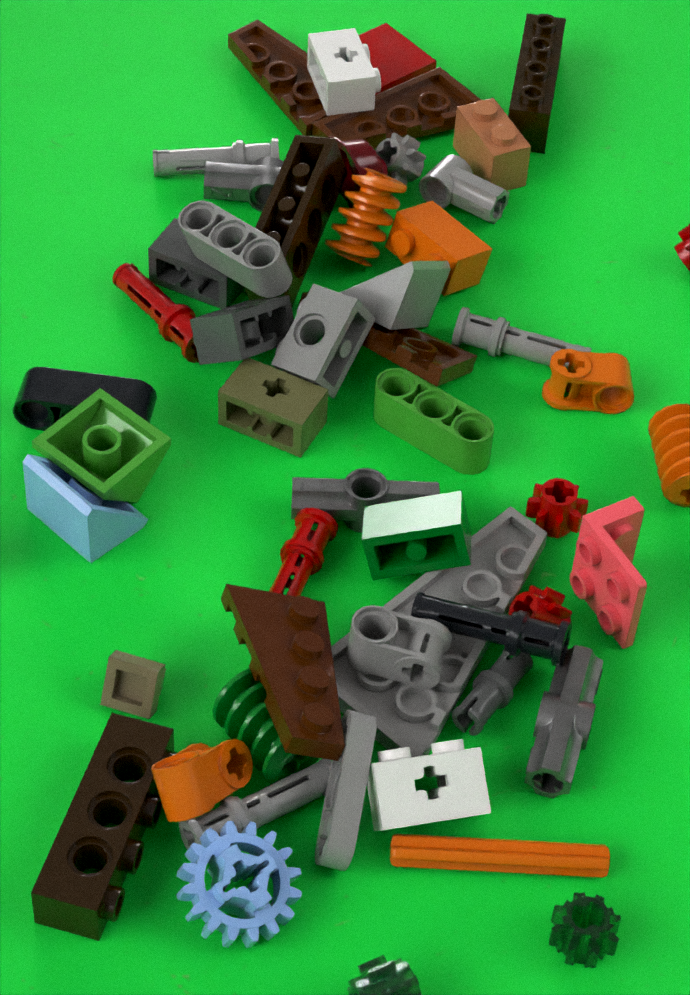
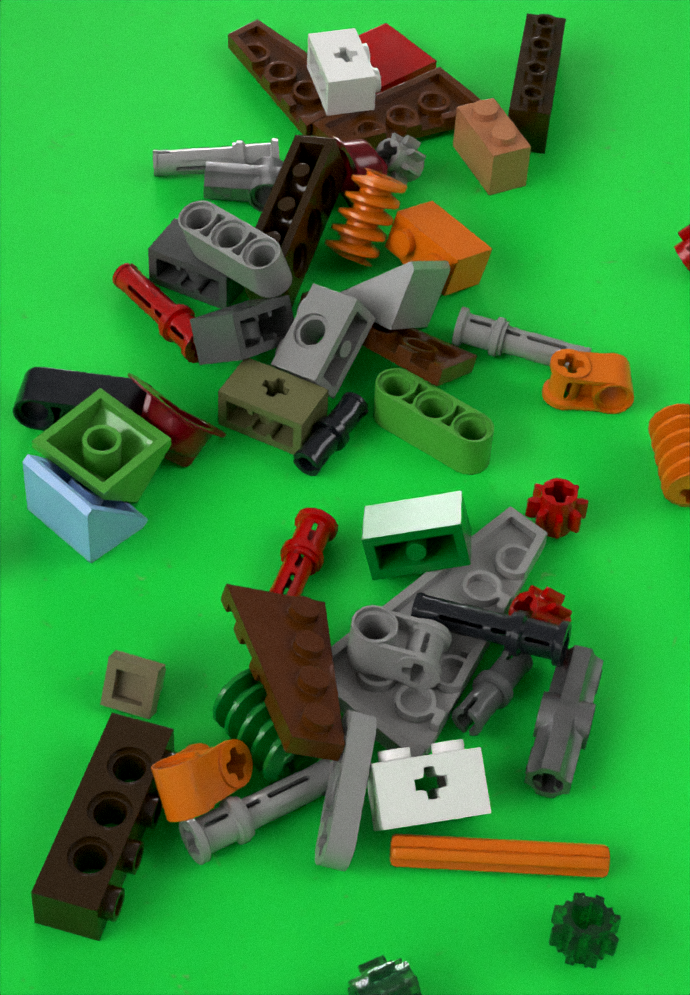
light blue gear [176,821,302,948] -> none
flat silver piece [291,468,440,533] -> none
light grey piece [419,154,510,224] -> none
coral bracket [570,496,647,649] -> none
none -> dark red piece [128,373,226,467]
none -> black pin [293,392,369,476]

